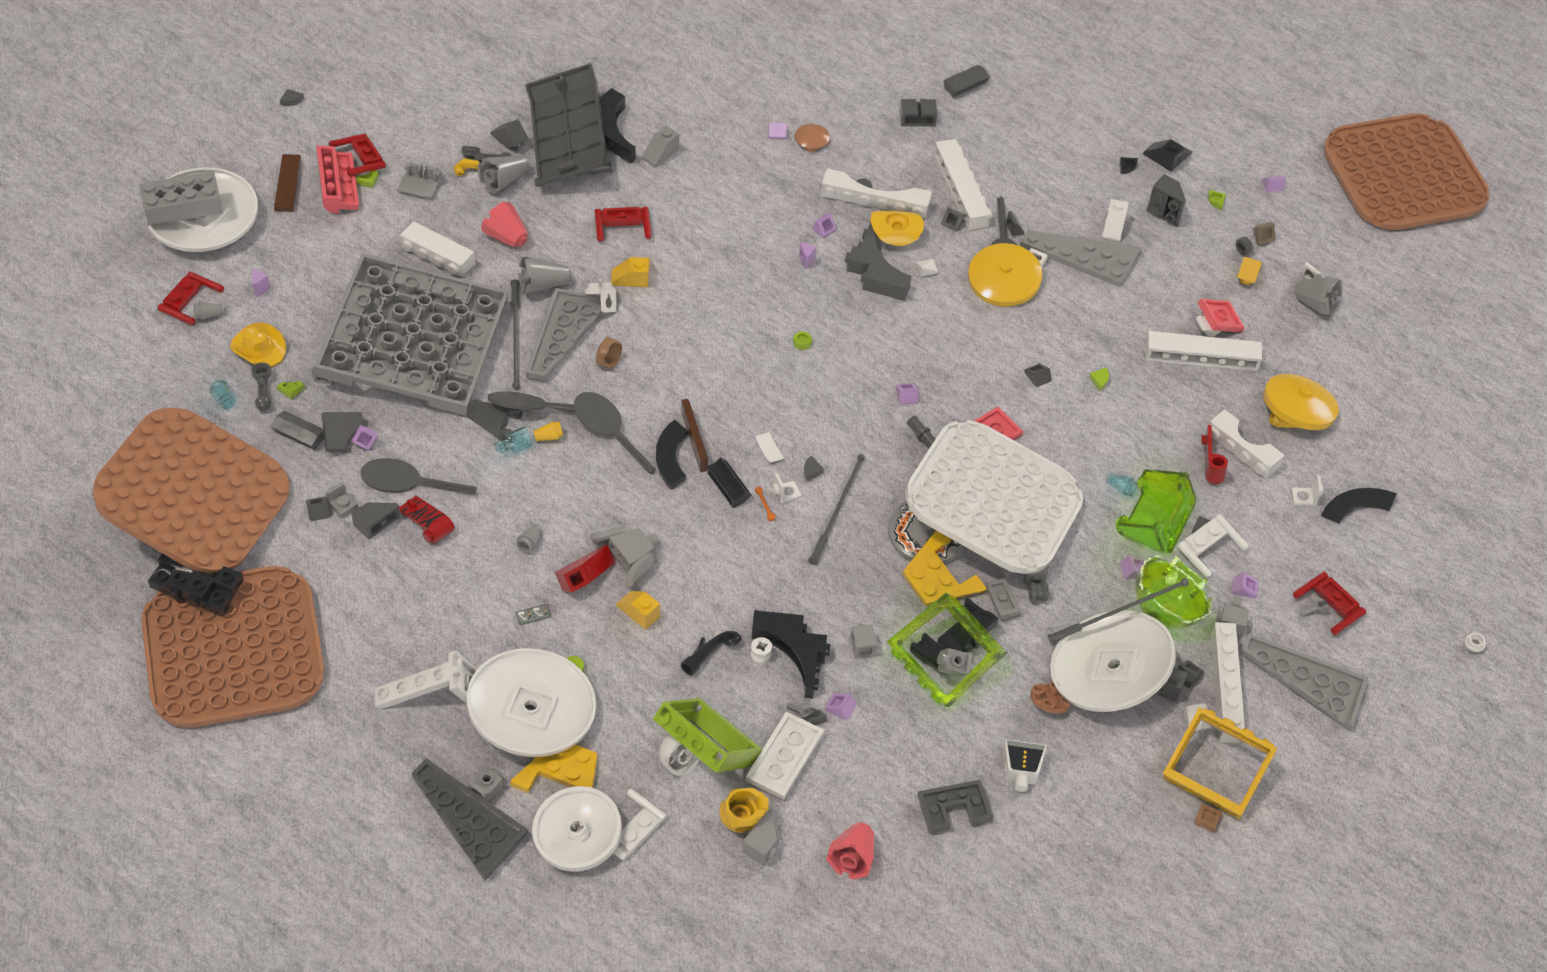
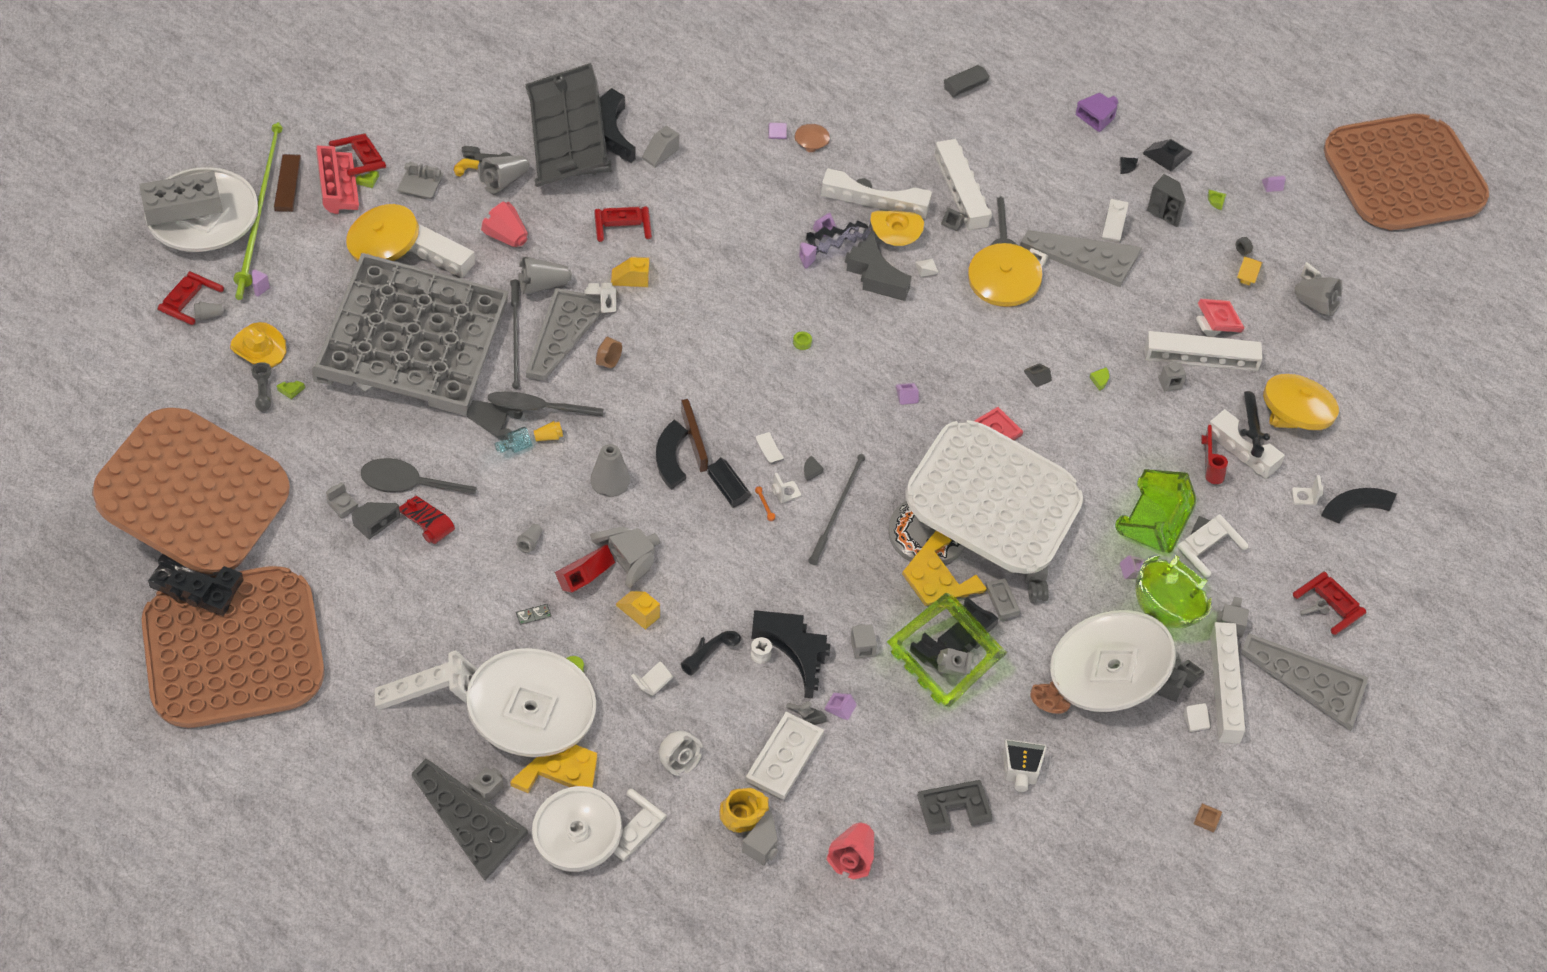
clear light blue brick [209,380,236,409] -> none
dark grey piece [270,411,324,450] -> none
dark grey tile [279,89,304,106] -> none
dark grey slope [306,496,330,521] -> none
dark grey tile [321,412,363,452] -> none
lavender slope [351,425,378,450] -> none
dark grey slope [490,119,528,149] -> none
dark grey piece [574,392,655,474] -> none
lime window [652,698,763,773] -> none
dark grey piece [899,99,937,127] -> none
dark grey pin [907,416,935,449] -> none
dark grey slope [1006,211,1025,236] -> none
dark grey piece [1048,578,1189,644] -> none
clear light blue cone [1106,472,1137,496] -> none
yellow window [1162,707,1277,820] -> none
lavender slope [1232,572,1258,598] -> none
dark tan tile [1253,222,1275,245] -> none
white plate [1464,633,1486,653] -> none
none -> lime piece [233,122,283,300]
none -> yellow dish [346,204,419,262]
none -> light grey cone [590,444,630,497]
none -> white bracket [631,661,673,696]
none -> piece [806,220,871,255]
none -> medium lavender torso [1075,93,1118,132]
none -> light grey brick [1158,362,1186,392]
none -> black sword [1240,391,1271,458]

